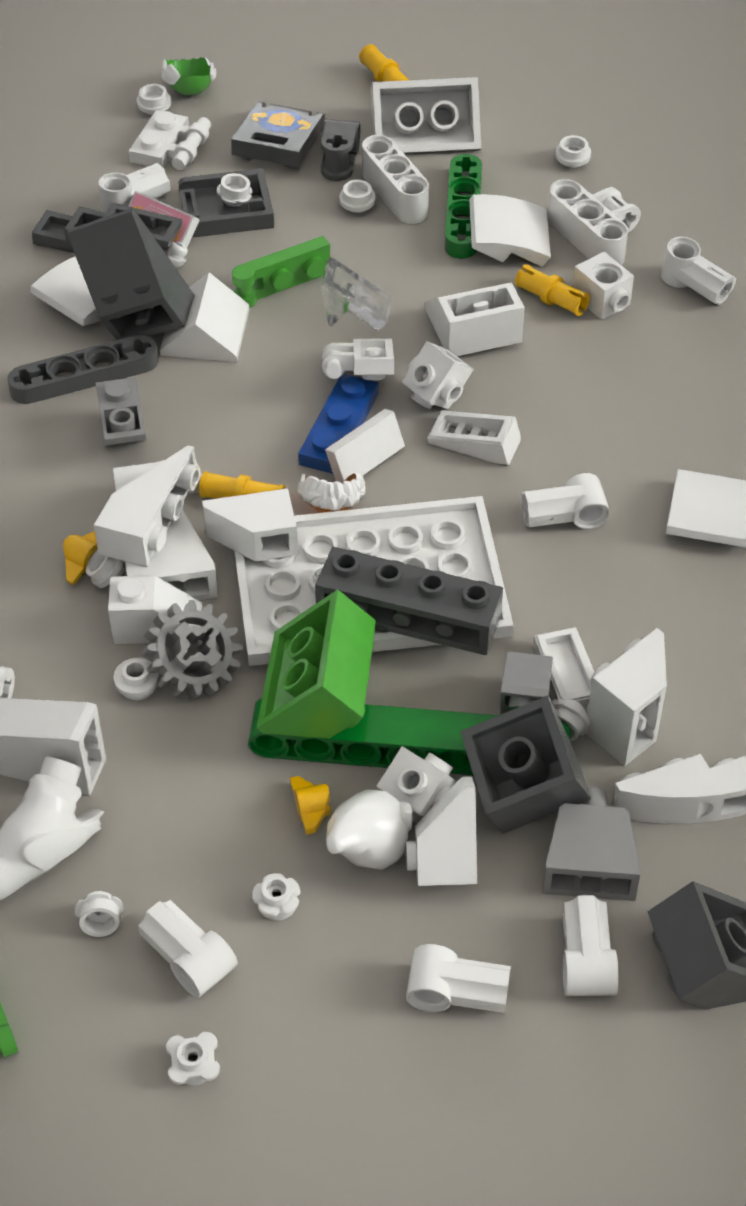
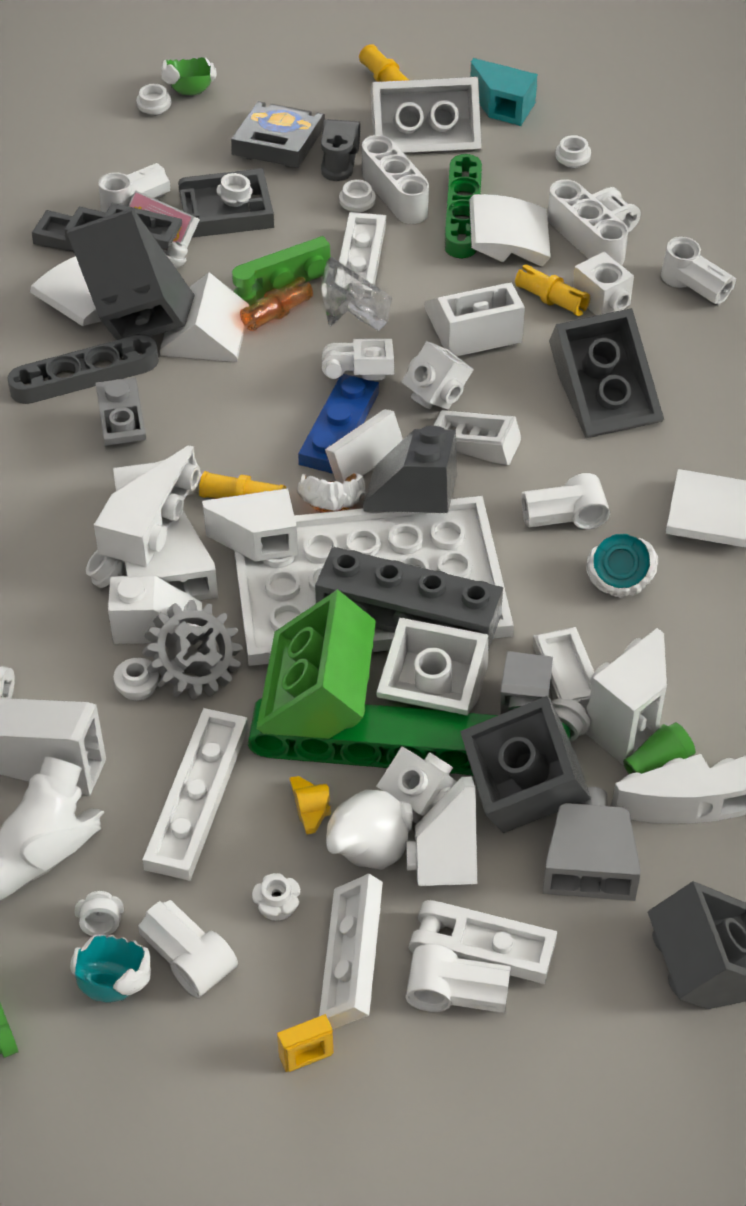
yellow piece [63,531,98,586] -> none
white plate [129,110,211,170] -> none
white plate [166,1032,220,1086] -> none
white piece [563,895,618,996] -> none
none -> teal hair [70,934,151,1003]
none -> white plate [142,708,248,881]
none -> clear orange pin [240,277,313,331]
none -> yellow tile [277,1014,334,1072]
none -> white plate [319,873,383,1029]
none -> white plate [334,212,386,300]
none -> dark grey slope [363,425,457,513]
none -> white slope [376,617,488,715]
none -> white plate [408,900,557,984]
none -> teal slope [470,58,538,126]
none -> dark grey slope [549,308,664,438]
none -> teal hair [586,534,658,598]
none -> bright green cone [623,722,696,774]

